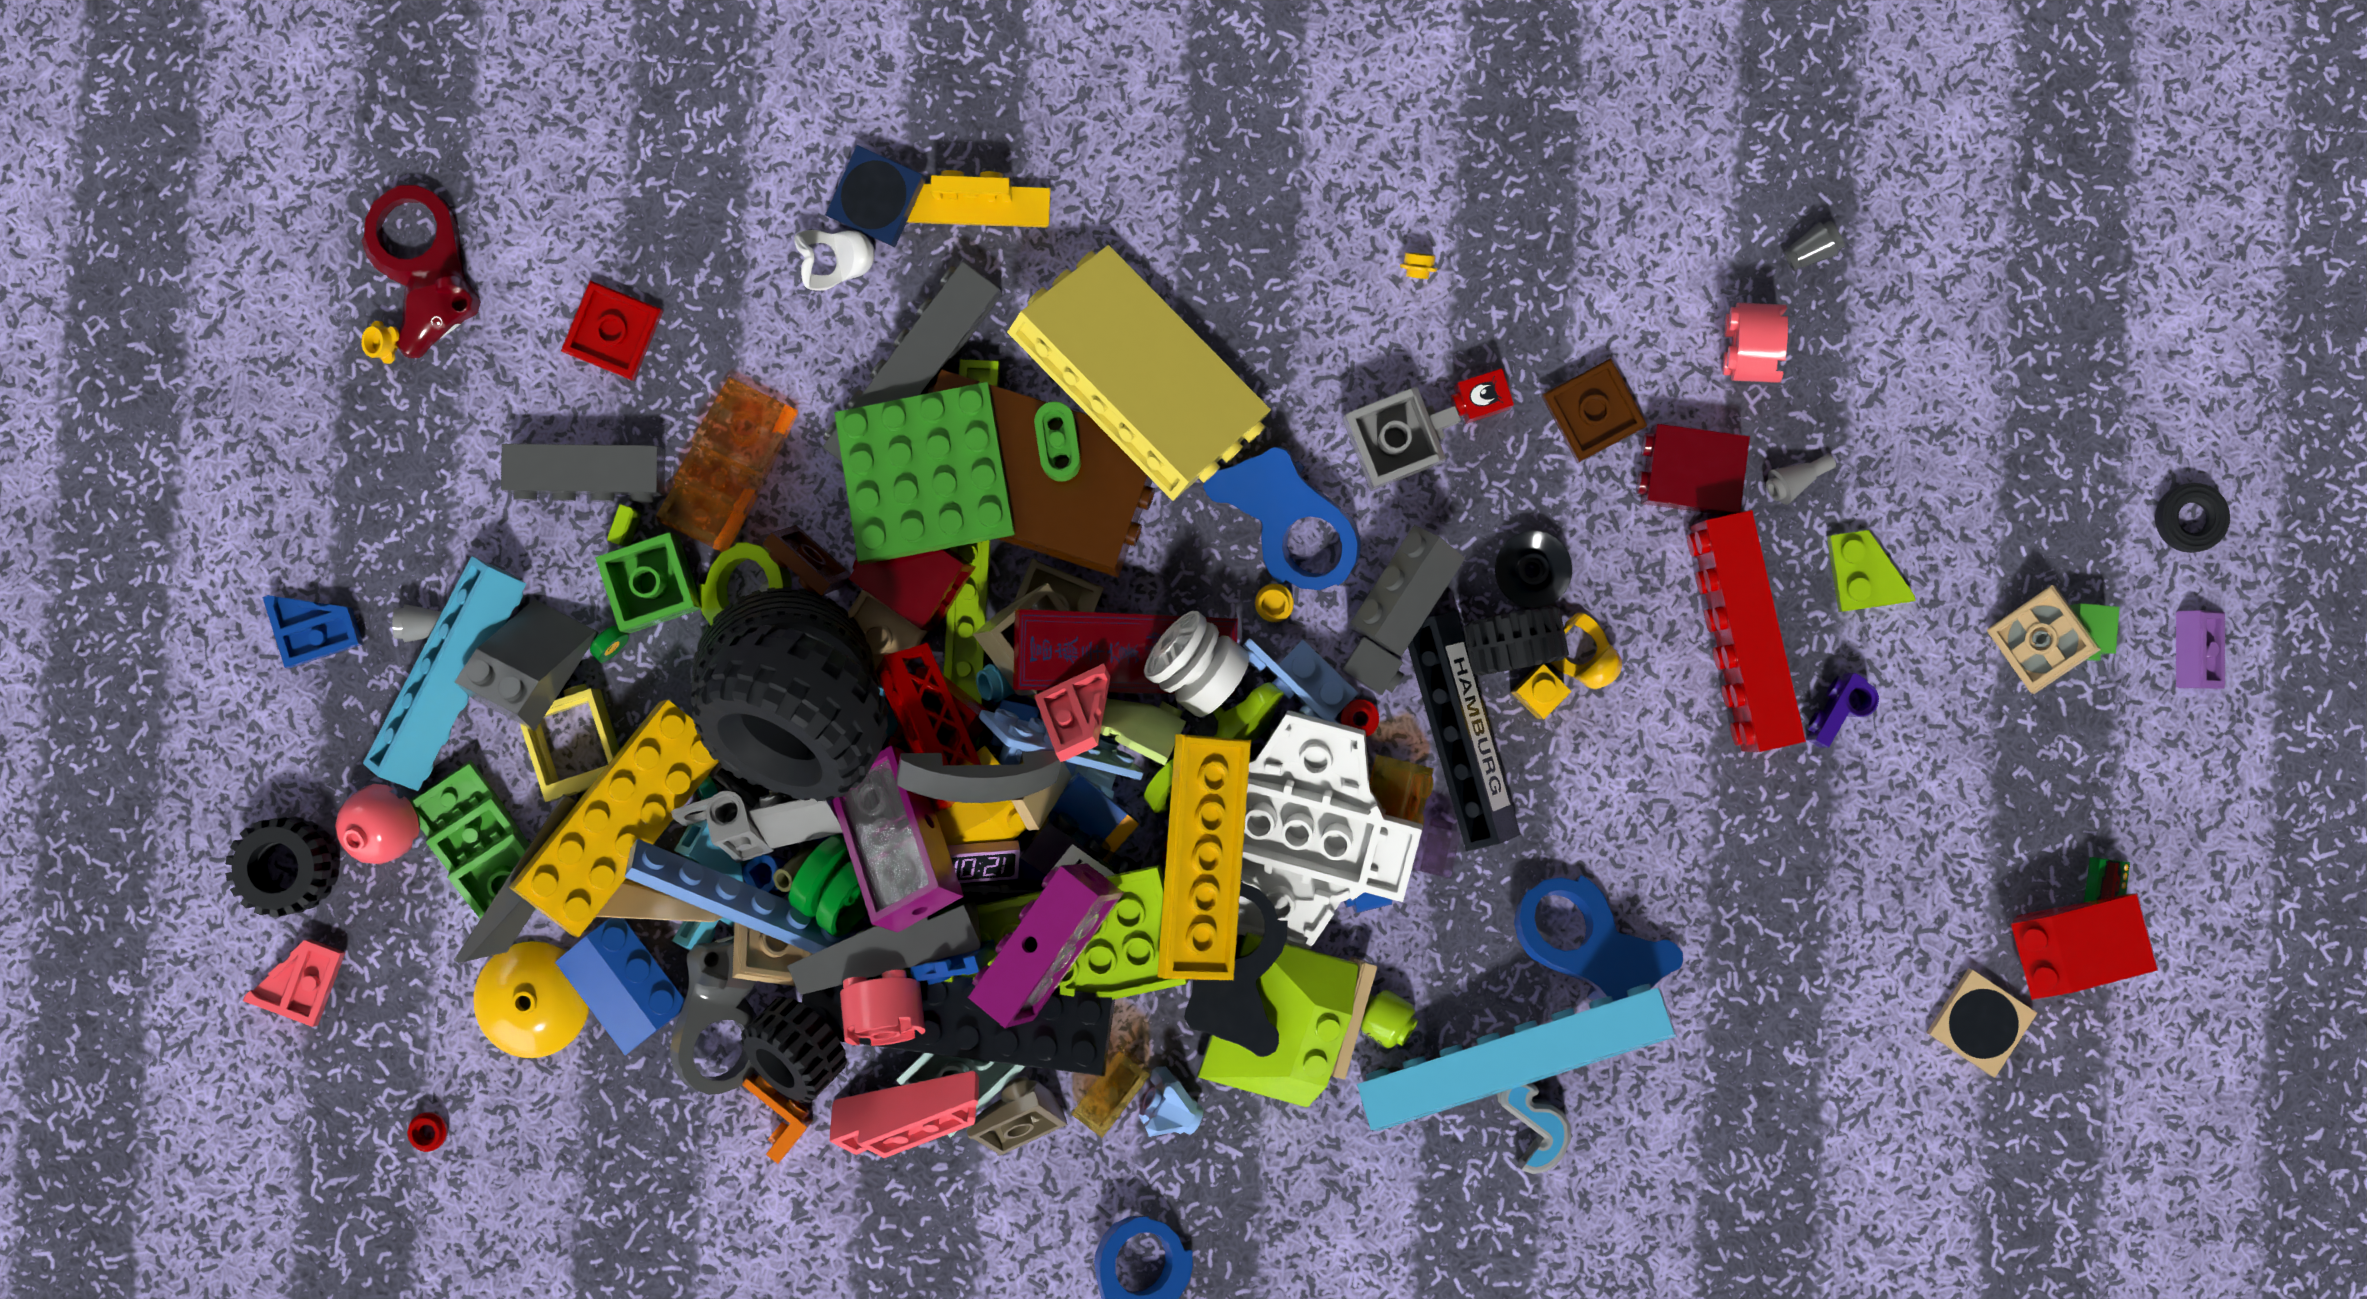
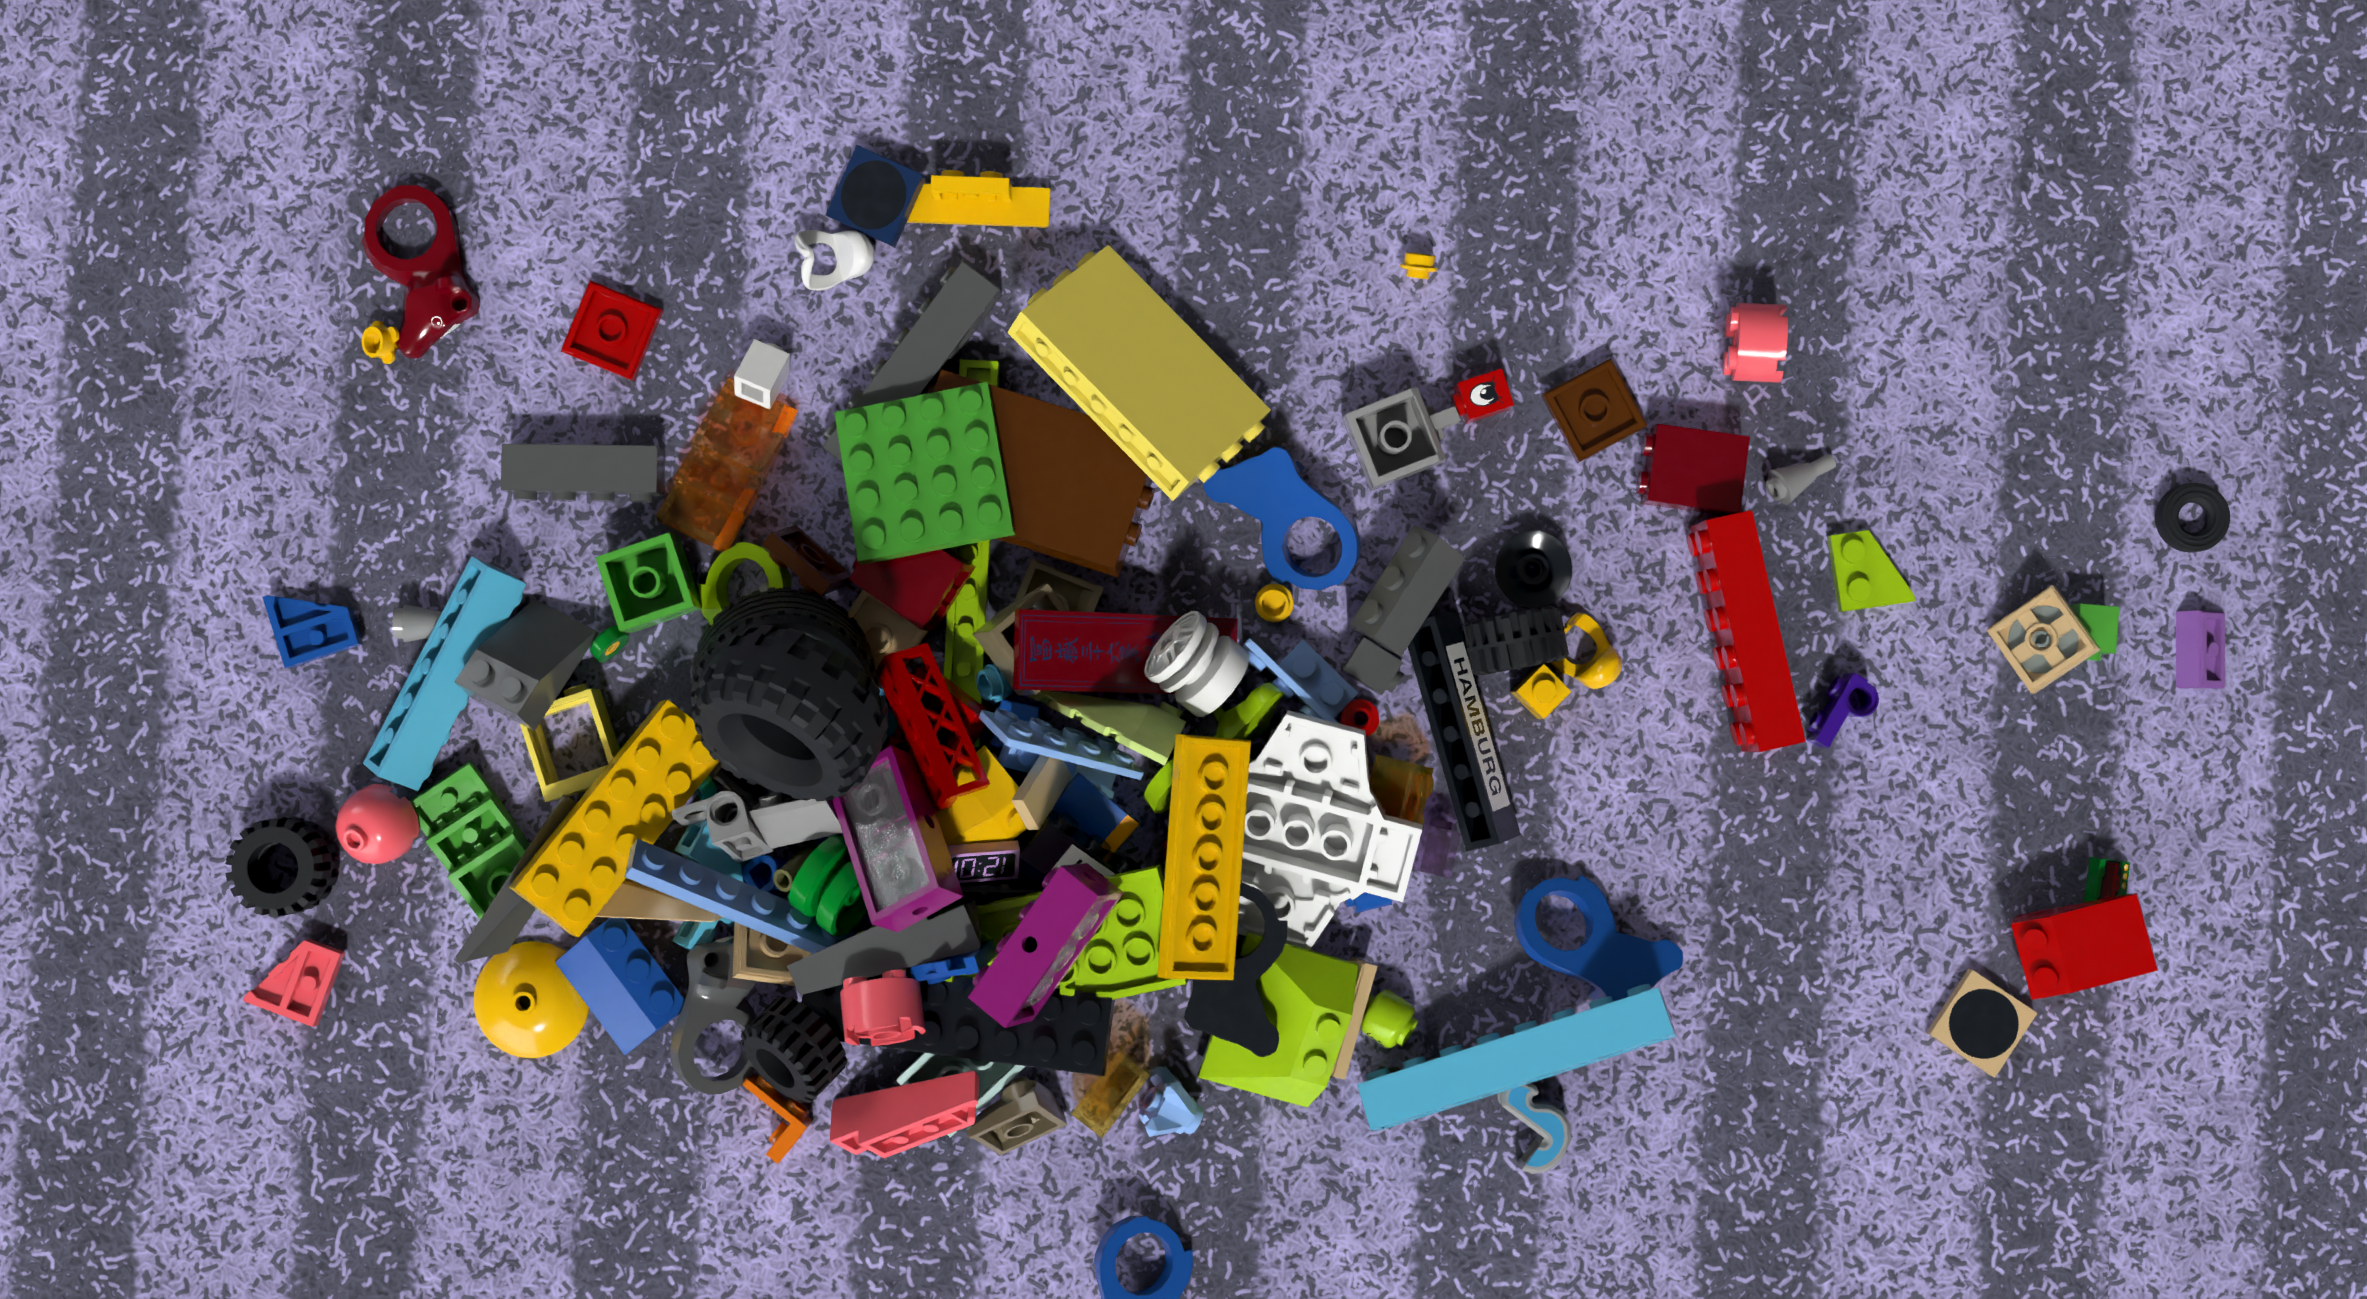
red plate [407,1112,448,1152] -> none
lime tile [606,504,642,547] -> none
dark grey slope [896,751,1062,803] -> none
bright green plate [1034,402,1081,481] -> none
coral wing [1034,664,1110,762] -> none
dark grey cone [1783,220,1845,271] -> none
none -> white brick [734,339,790,409]

